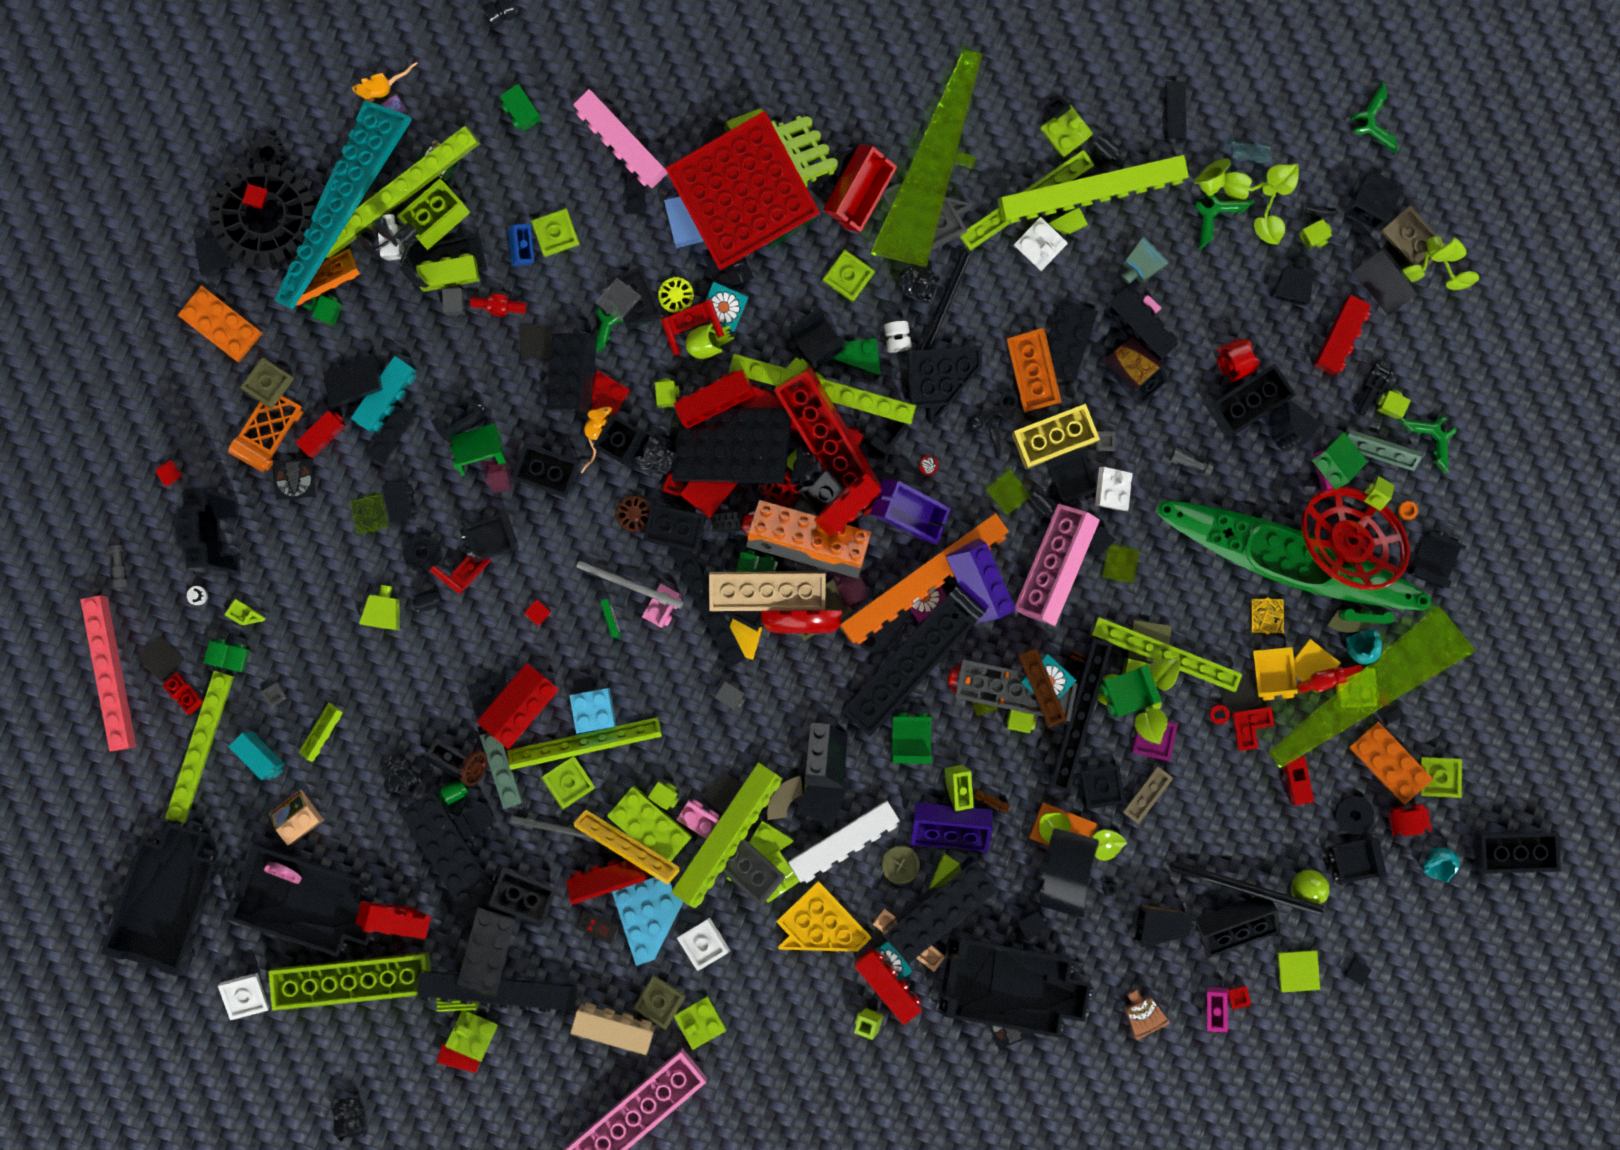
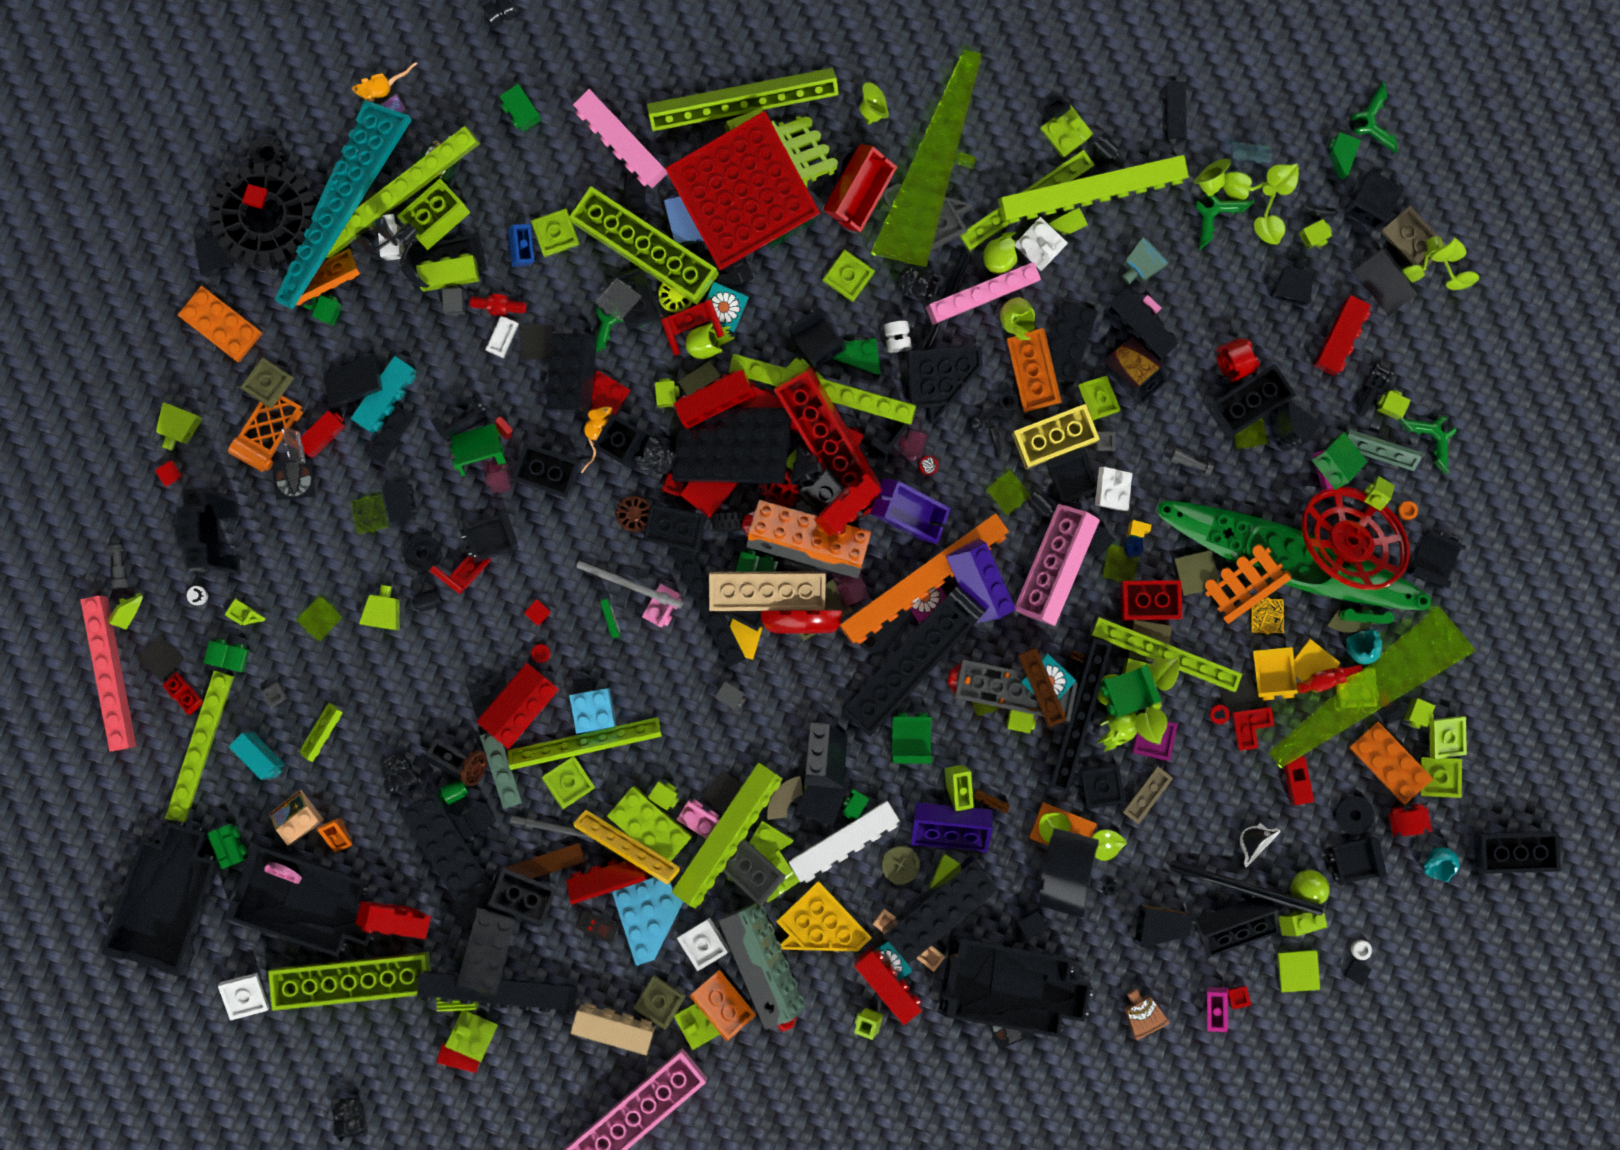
none -> lime slope [107,593,143,629]
none -> lime torso [156,402,203,451]
none -> green brick [207,824,248,870]
none -> clear piece [282,428,306,463]
none -> clear neon green piece [296,596,343,642]
none -> orange slope [317,818,352,853]
none -> white tile [486,316,519,358]
none -> red tile [494,417,513,440]
none -> reddish brown tile [505,842,586,879]
none -> red tile [531,644,551,663]
none -> lime brick [569,186,719,305]
none -> lime brick [647,68,839,131]
none -> olive tile [678,361,721,396]
none -> orange plate [689,970,756,1041]
none -> piece [719,902,806,1032]
none -> green brick [842,788,869,820]
none -> lime piece [859,82,889,124]
none -> clear pink brick [900,430,928,461]
none -> bright pink brick [925,262,1041,325]
none -> lime helmet [983,232,1017,275]
none -> lime helmet [1000,297,1035,340]
none -> lime hinge [1078,376,1121,421]
none -> lime helmet [1097,712,1137,752]
none -> red brick [1120,580,1182,620]
none -> leg [1124,520,1152,558]
none -> olive tile [1173,550,1220,596]
none -> orange fence [1205,545,1292,624]
none -> clear neon green piece [1234,417,1268,449]
none -> hat [1240,823,1280,867]
none -> lime brick [1278,910,1327,936]
none -> green slope [1328,132,1361,180]
none -> white tile [1351,940,1372,960]
none -> lime brick [1403,698,1435,729]
none -> lime hinge [1429,716,1467,759]

